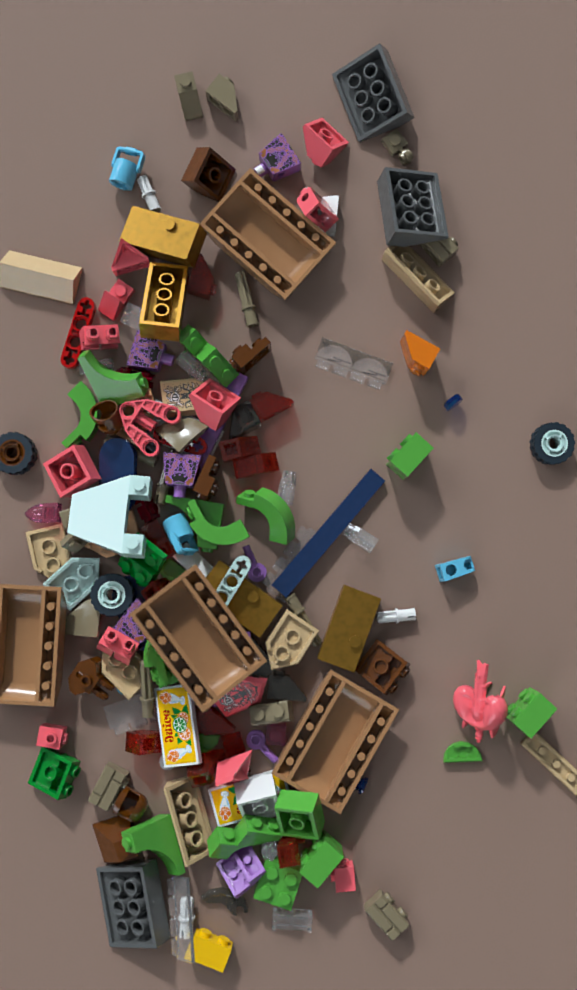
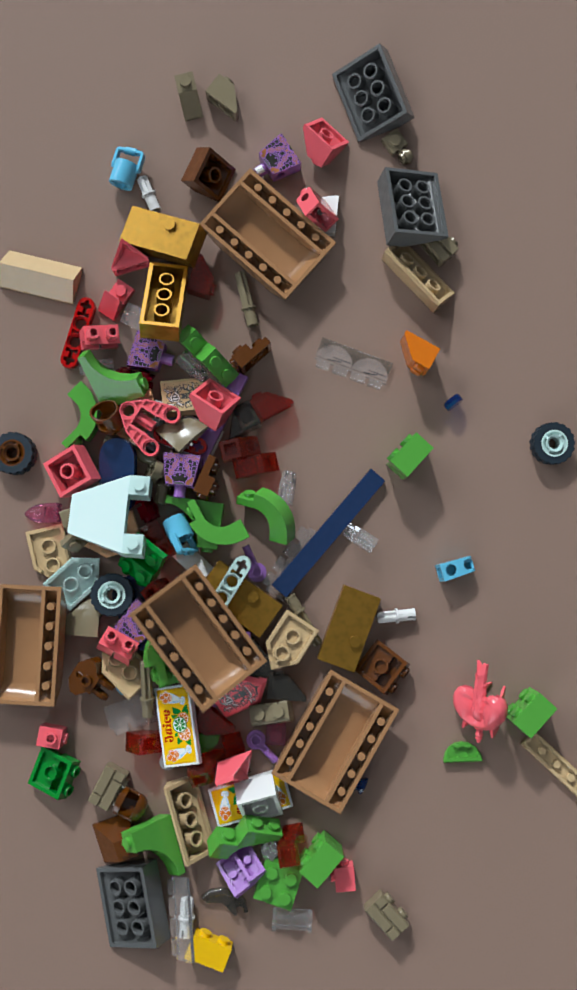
bright green tile [160,556,187,581] -> none
bright green brick [274,789,325,840] -> none
none -> dark tan plate [144,460,164,484]

